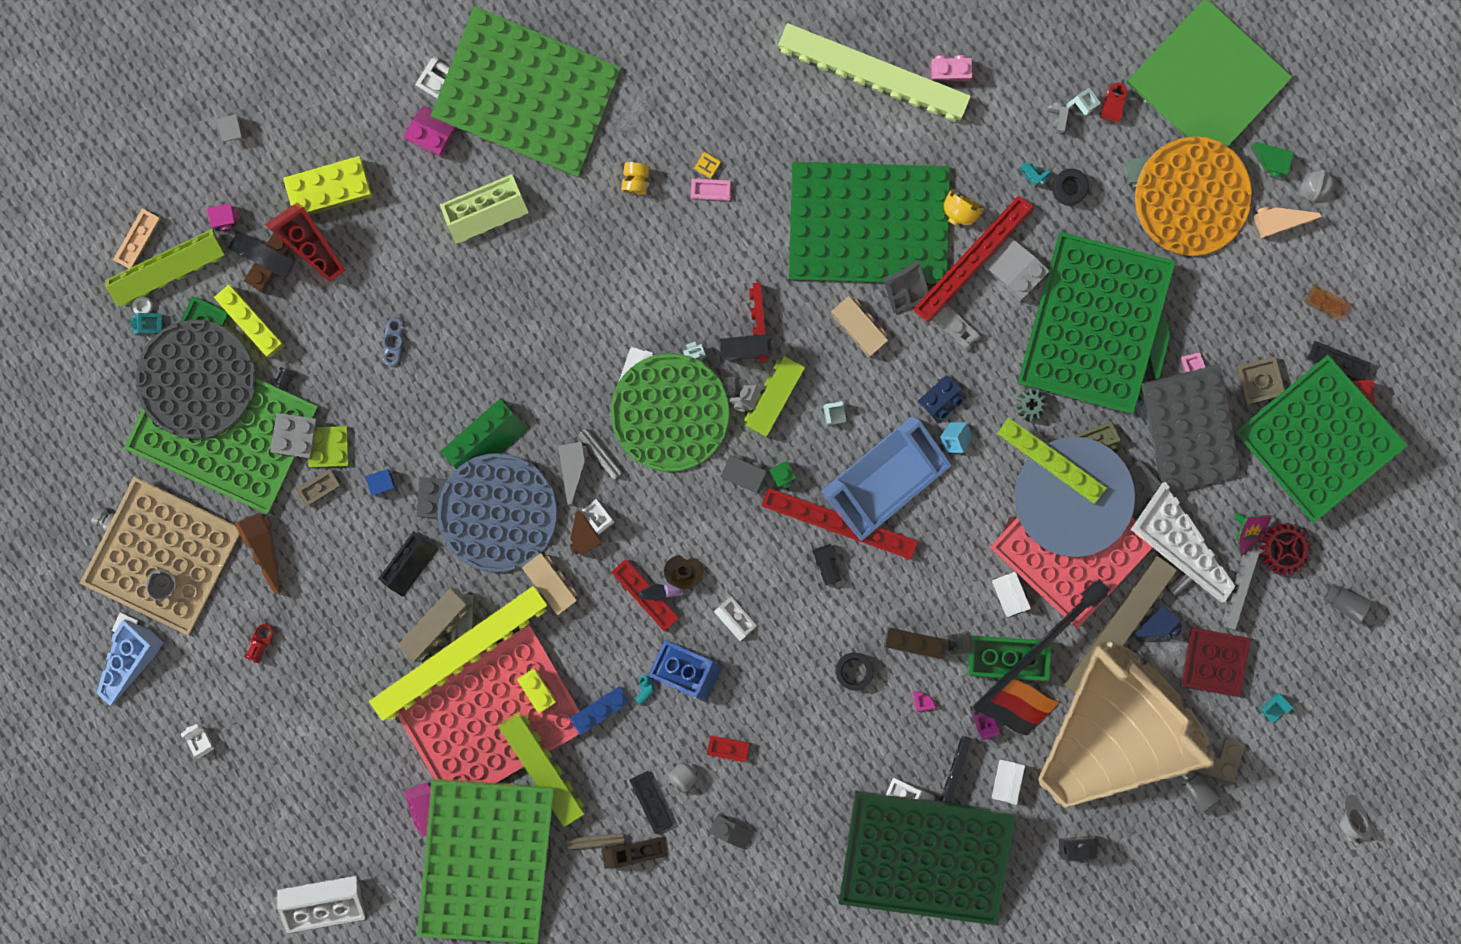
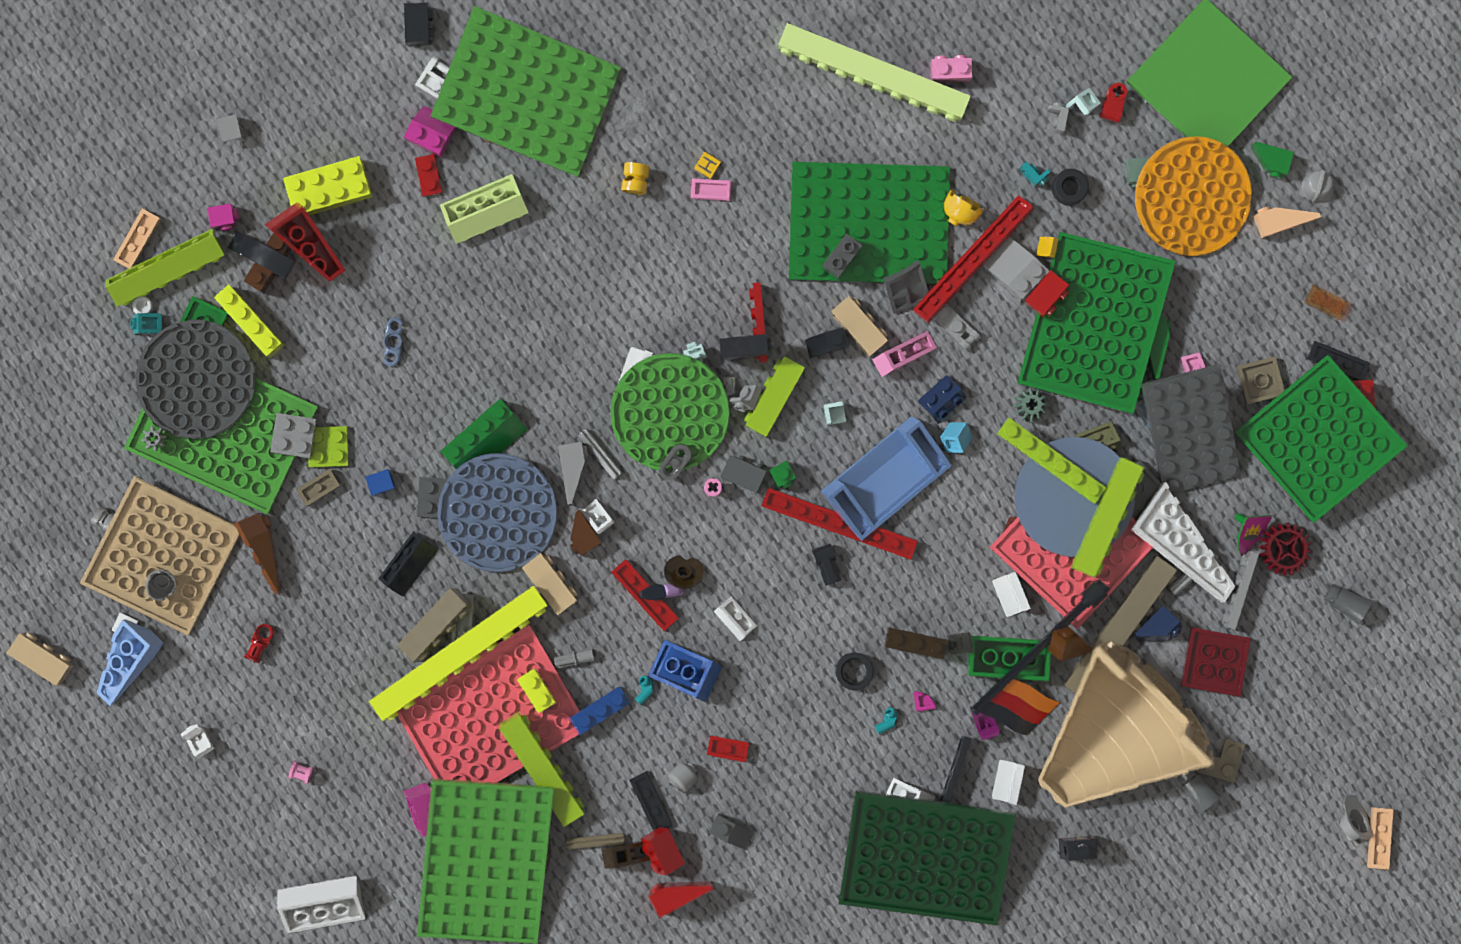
black bush [271,366,296,392] -> none
teal panel [1259,693,1293,723] -> none
none -> tan brick [6,632,74,686]
none -> light grey gear [141,426,168,451]
none -> bright pink bush [288,761,313,784]
none -> black brick [404,3,434,46]
none -> red plate [415,154,442,197]
none -> light grey axle [554,649,594,668]
none -> red brick [641,827,685,876]
none -> red slope [648,881,713,918]
none -> flat silver plate [659,443,691,480]
none -> bright pink bush [704,478,722,497]
none -> black slope [805,327,849,359]
none -> dark grey brick [822,234,862,280]
none -> bright pink slope [873,331,937,377]
none -> teal arm [874,707,898,735]
none -> red brick [1025,270,1070,318]
none -> yellow tile [1036,237,1059,258]
none -> reddish brown slope [1049,626,1092,661]
none -> lime brick [1070,458,1145,578]
none -> light nougat plate [1367,807,1393,869]

